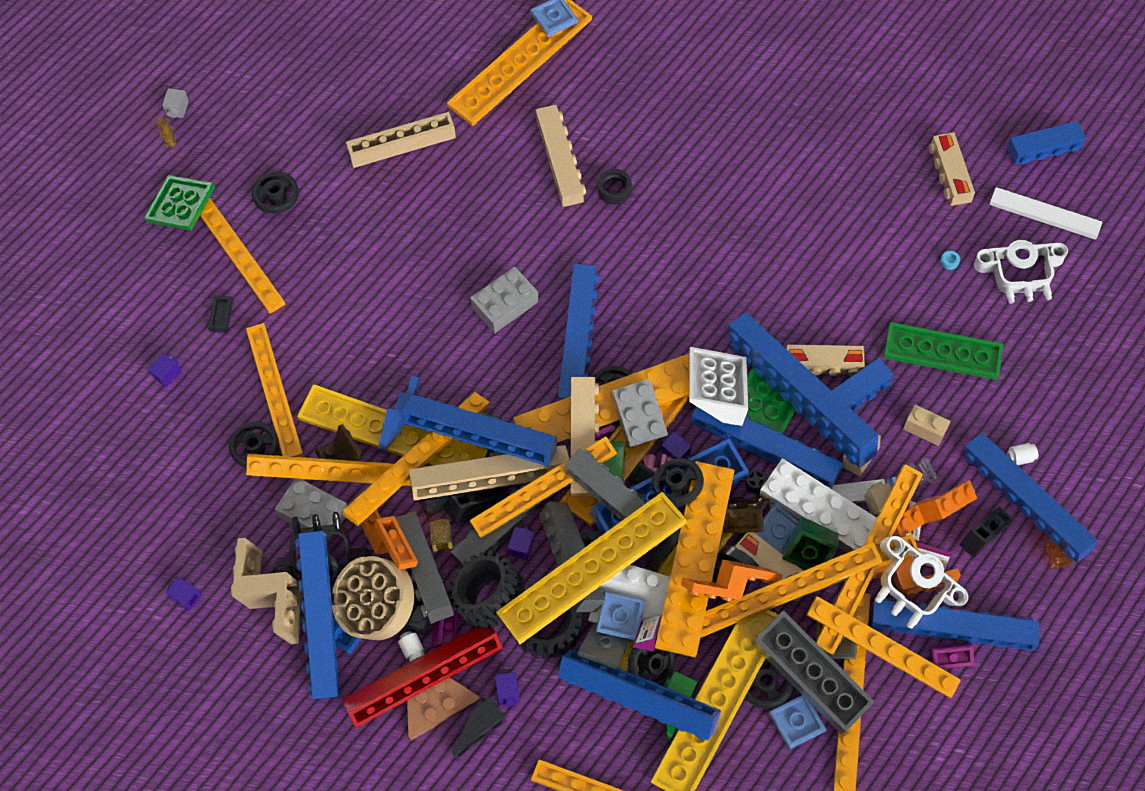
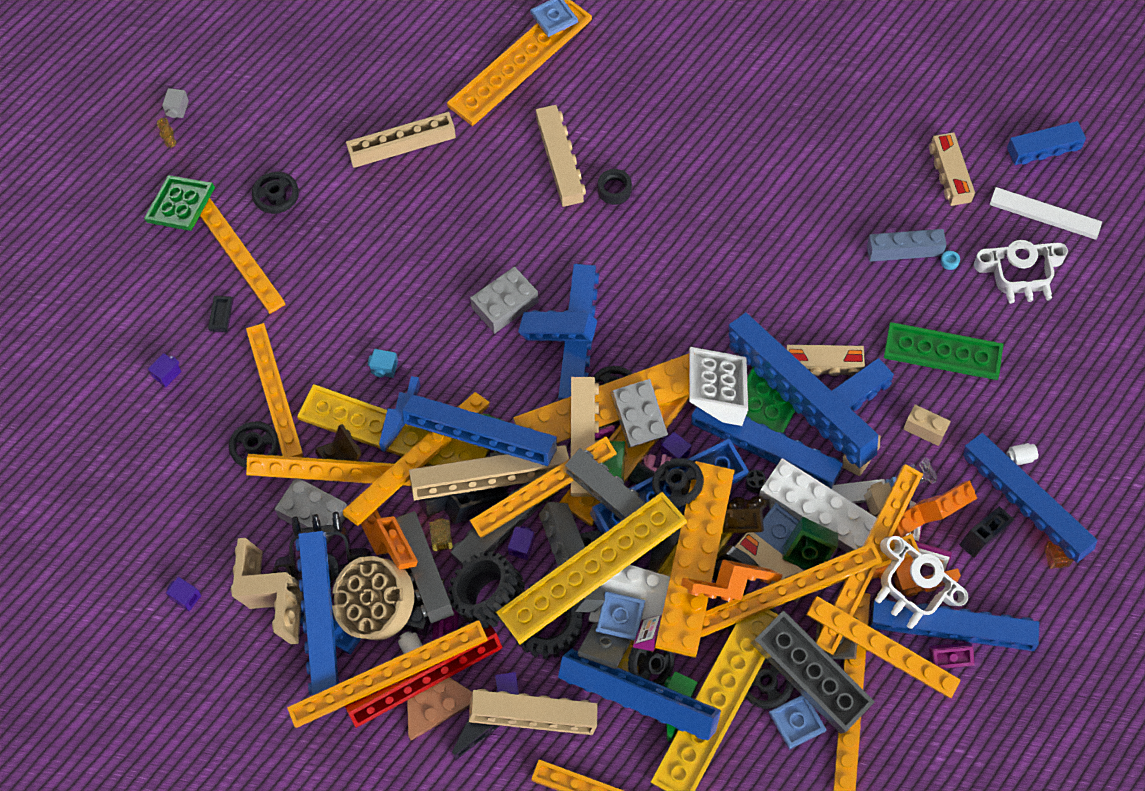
none -> light orange plate [287,620,488,728]
none -> dark azure brick [368,349,398,378]
none -> tan brick [469,689,597,735]
none -> blue brick [518,310,597,341]
none -> sand blue brick [867,229,946,262]

